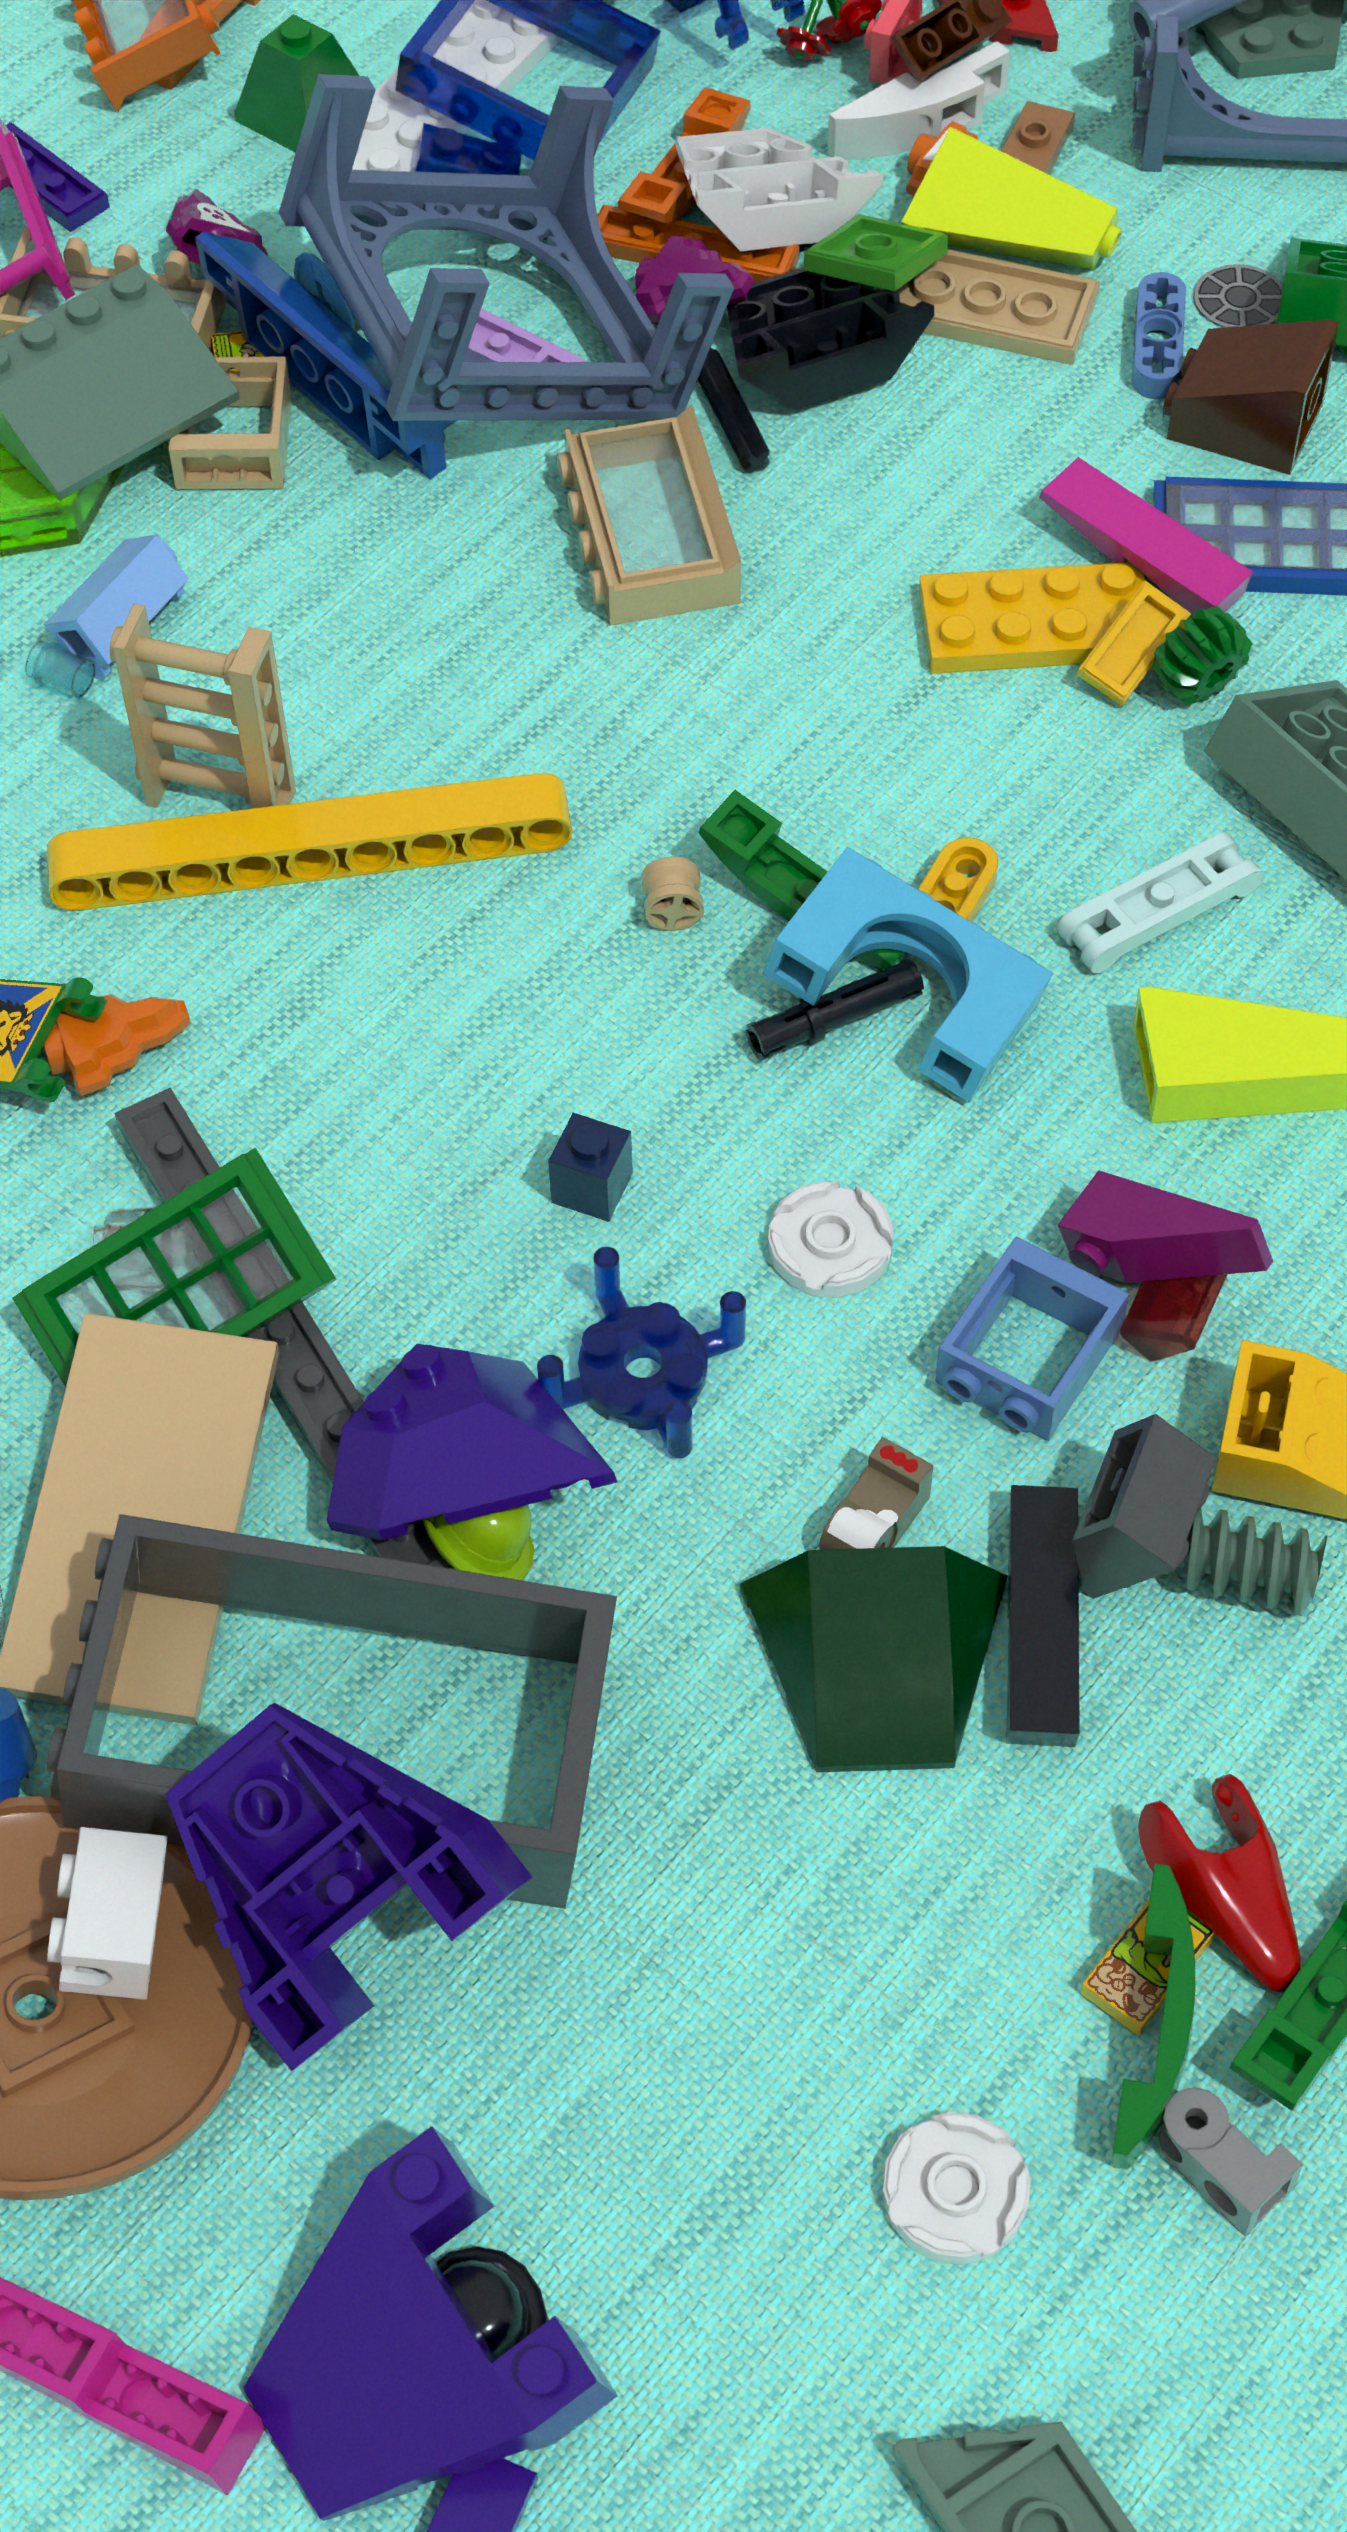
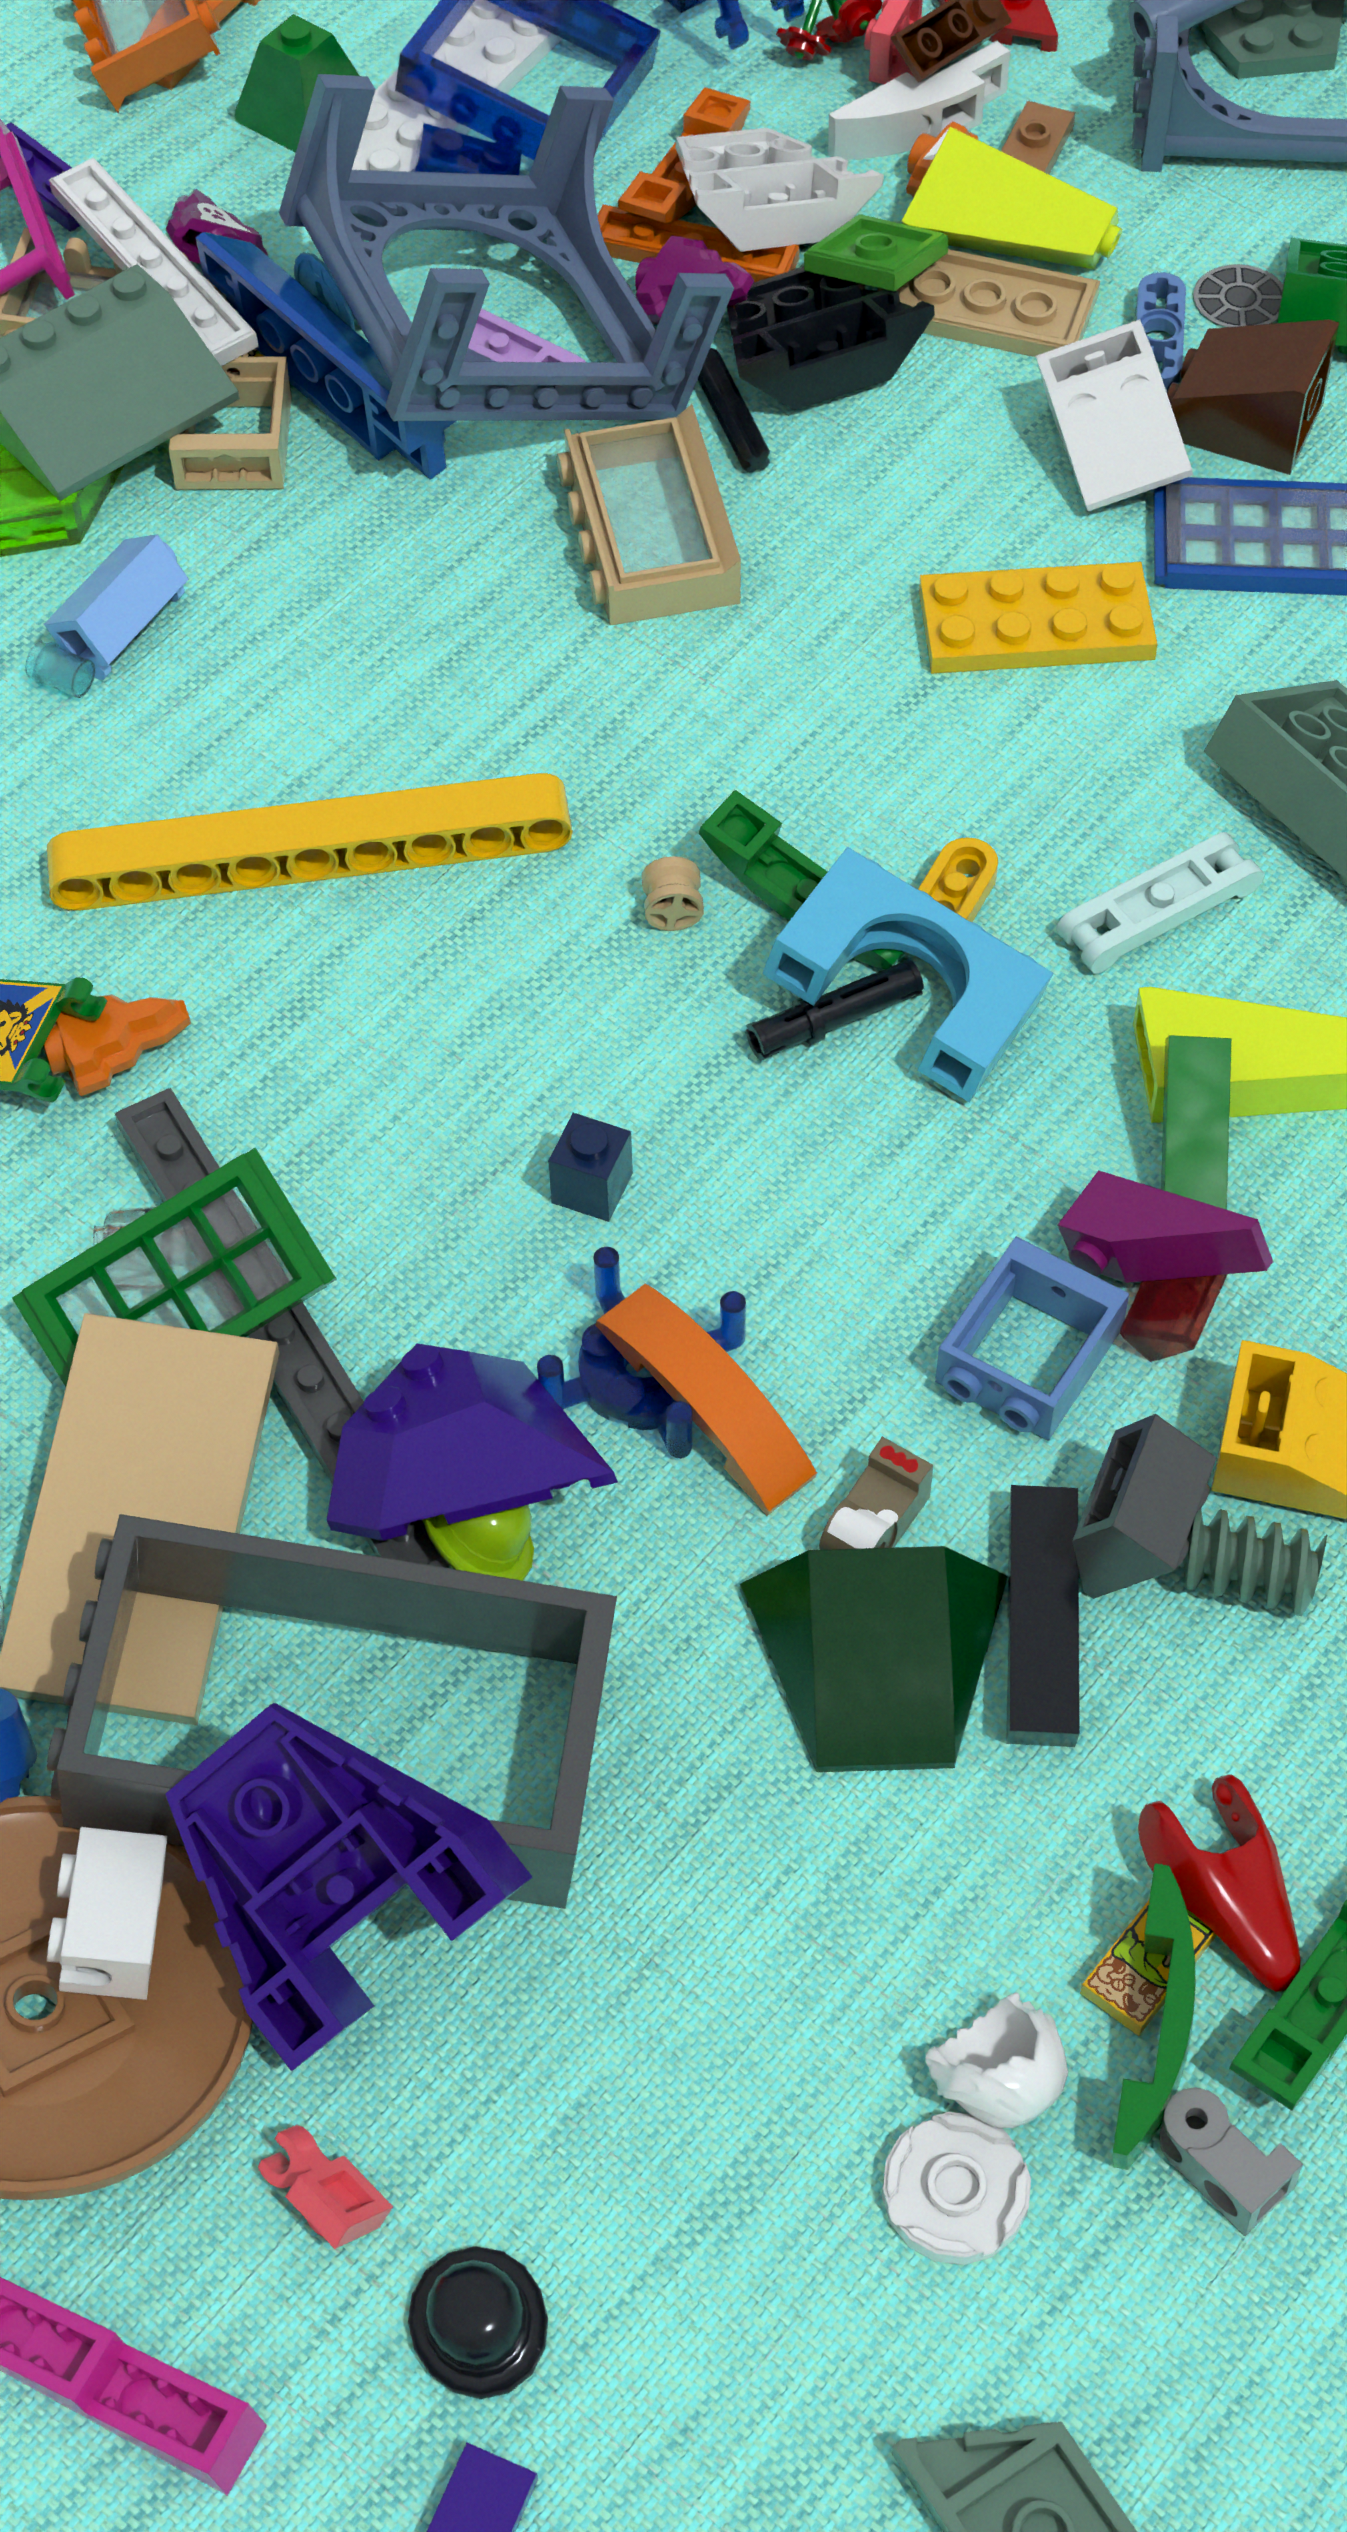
tan fence [109,603,296,809] -> none
dark purple wedge [243,2126,618,2521] -> none
white tile [768,1181,894,1298] -> none
dark pink slope [1039,457,1253,615] -> none
yellow tile [1076,581,1191,707] -> none
green gear [1152,606,1253,705] -> none
none -> white tile [49,158,259,366]
none -> coral plate [258,2125,393,2249]
none -> orange slope [595,1283,817,1516]
none -> white hair [926,1992,1068,2128]
none -> white slope [1036,319,1193,511]
none -> green tile [1161,1035,1232,1210]

